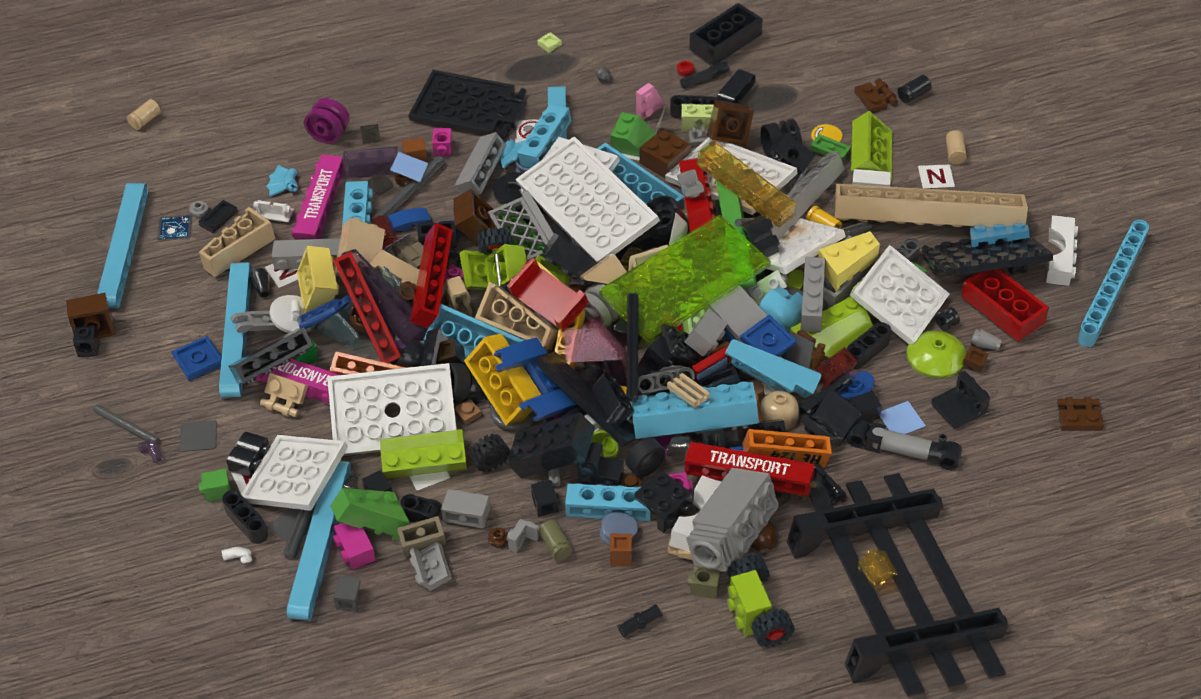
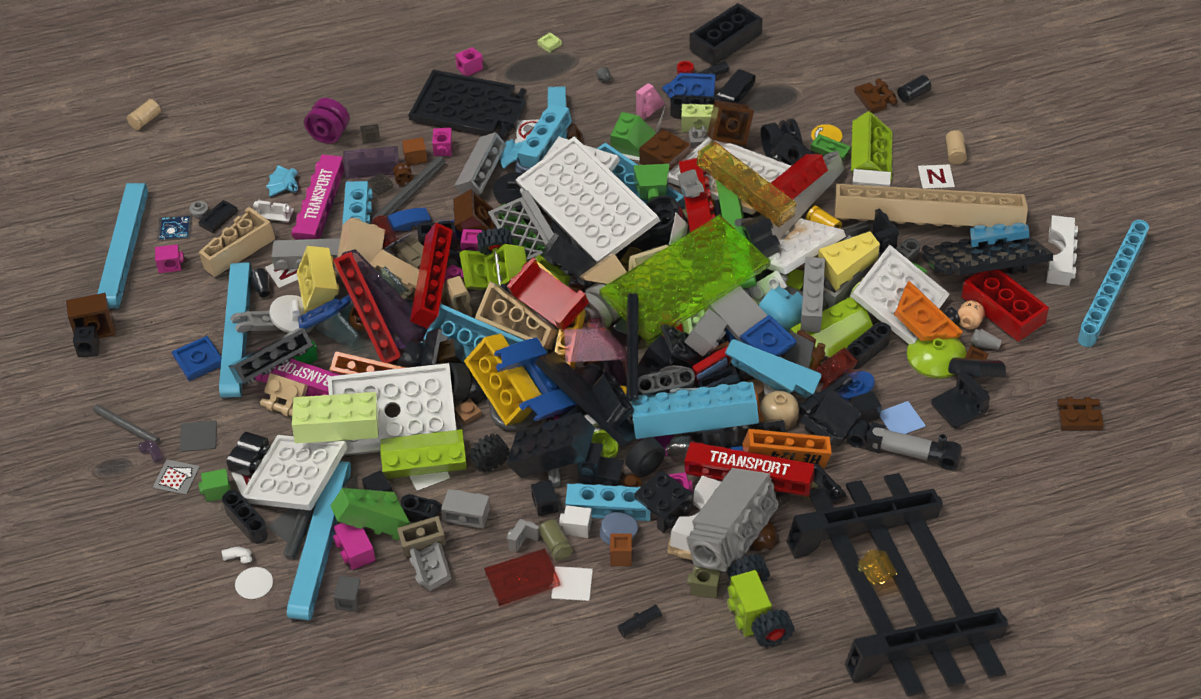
light blue sticker [390,152,428,182] -> none
reddish brown plate [399,281,417,300] -> none
reddish brown plate [488,528,508,548] -> none
tan tile [667,373,710,408] -> none
none -> sticker [152,459,200,494]
none -> dark pink brick [155,244,185,273]
none -> white sticker [235,567,273,599]
none -> yellowish green brick [292,392,378,444]
none -> dark pink brick [455,47,483,76]
none -> dark pink brick [460,229,482,252]
none -> clear red tile [484,548,560,606]
none -> white sticker [551,566,593,601]
none -> white brick [559,505,592,538]
none -> reddish brown plate [567,123,583,143]
none -> bright green torso [633,164,669,202]
none -> blue tile [662,73,715,98]
none -> red brick [759,154,828,209]
none -> black bracket [873,208,899,256]
none -> orange wing [894,281,963,341]
none -> black brick [948,357,1006,377]
none -> light nougat head [958,301,985,330]

